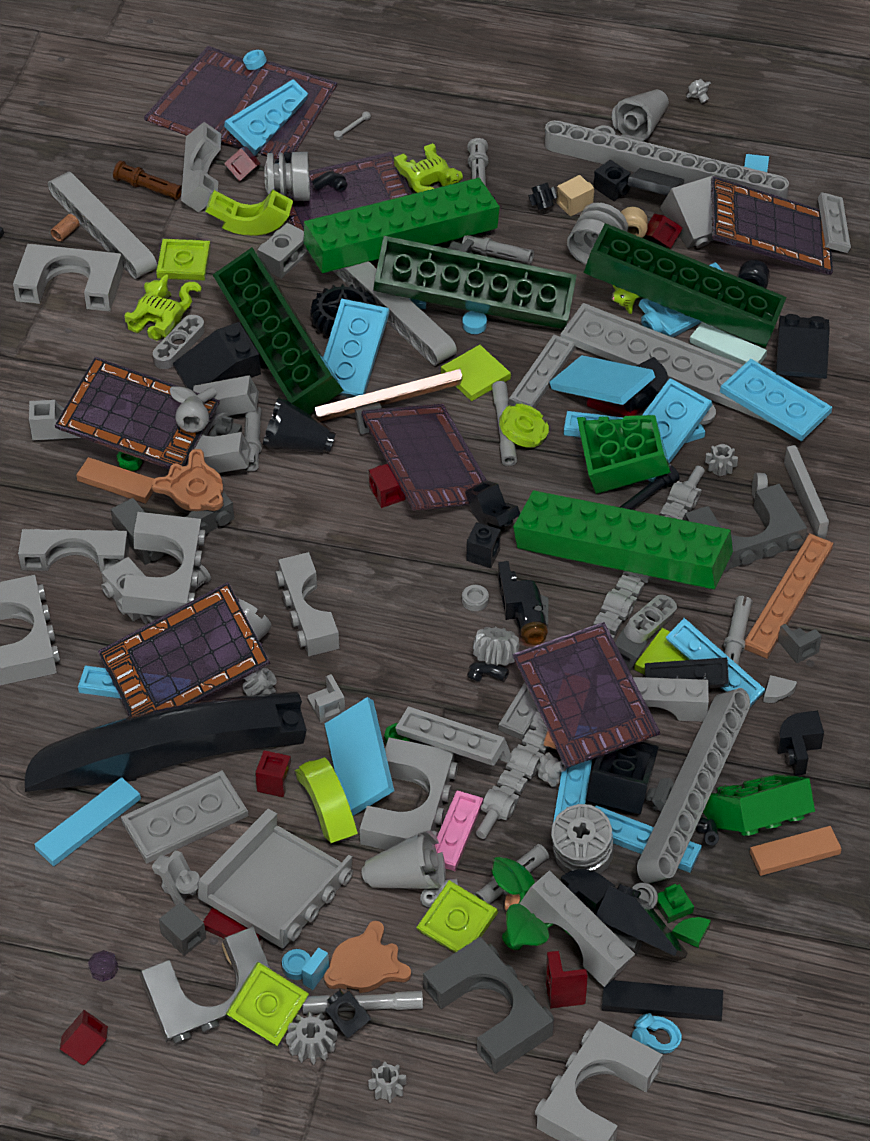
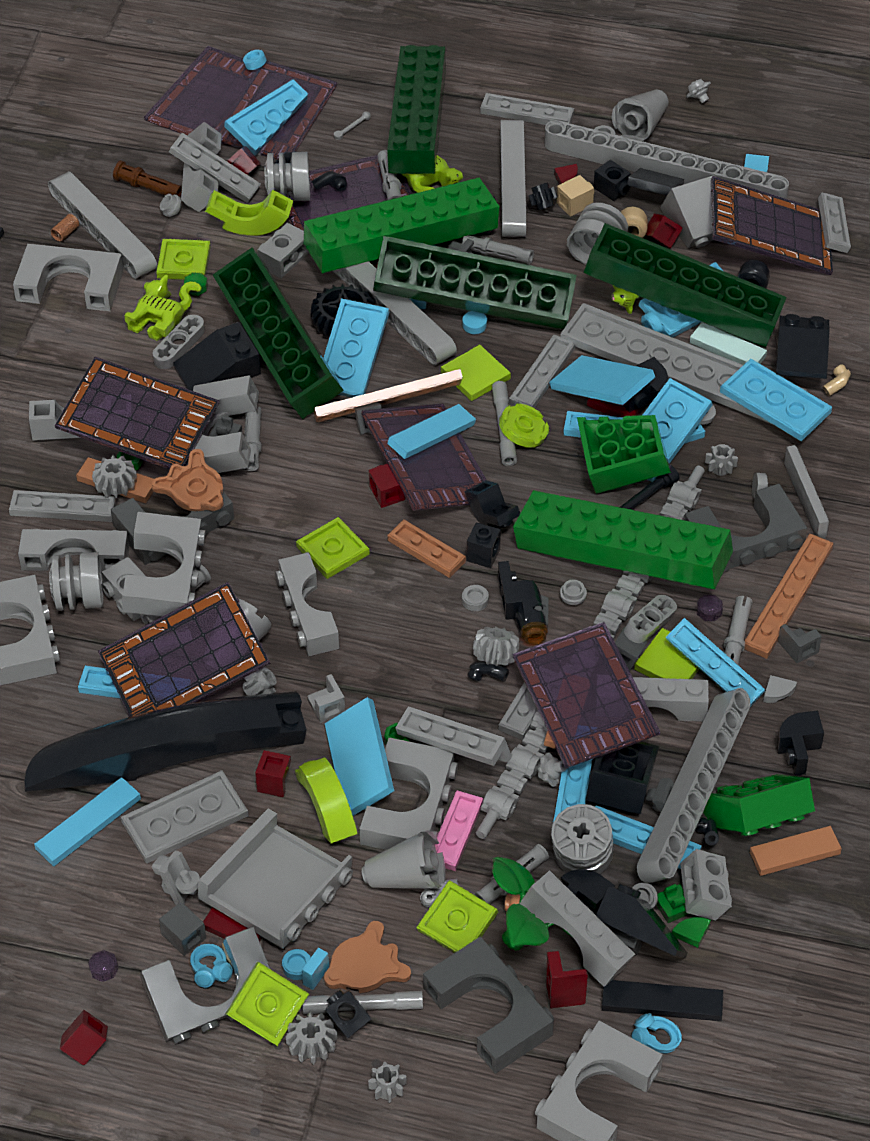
light grey piece [170,386,217,433] -> none
black cone [262,398,336,453] -> none
light grey pin [468,138,488,186] -> none
black tile [645,657,729,688] -> none
none -> light grey tile [9,490,117,522]
none -> light grey wheel [49,552,103,611]
none -> light grey gear [92,455,137,499]
none -> light grey plate [160,194,181,217]
none -> light grey tile [169,133,261,203]
none -> green tile [184,272,208,296]
none -> medium azure piece [190,944,233,988]
none -> lime tile [296,517,370,579]
none -> light grey pin [377,150,402,200]
none -> dark green brick [387,45,446,174]
none -> medium azure tile [387,404,476,459]
none -> nougat tile [388,520,466,578]
none -> light grey tile [480,93,574,125]
none -> light grey beam [501,120,526,237]
none -> dark red tile [554,164,578,185]
none -> light grey plate [560,580,587,605]
none -> light grey brick [680,849,732,921]
none -> clear purple tile [697,595,723,621]
none -> tan arm [823,364,851,397]

